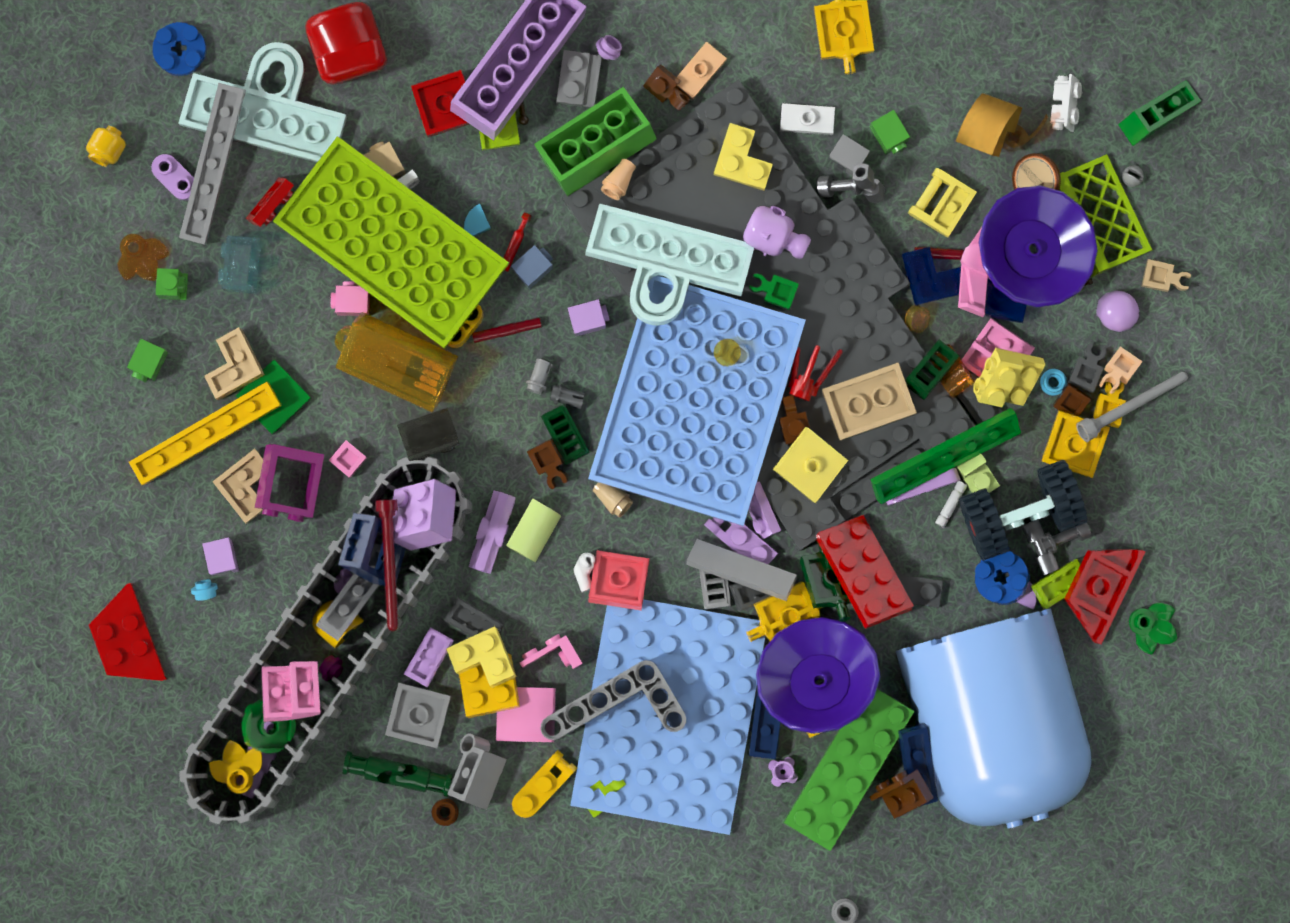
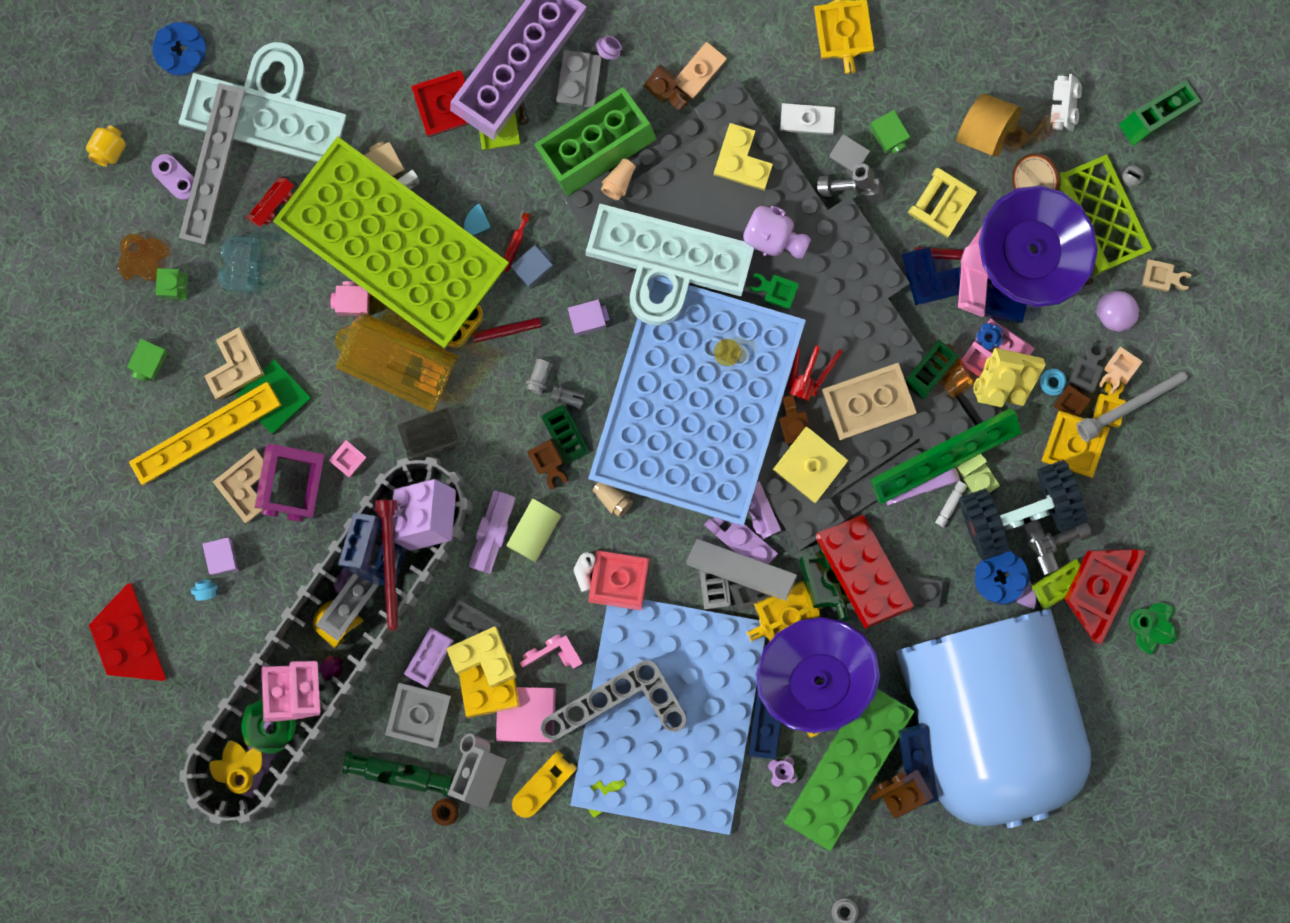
red piece [305,1,387,85] -> none
clear yellow tile [905,305,930,333] -> none
none -> blue plate [977,323,1003,349]

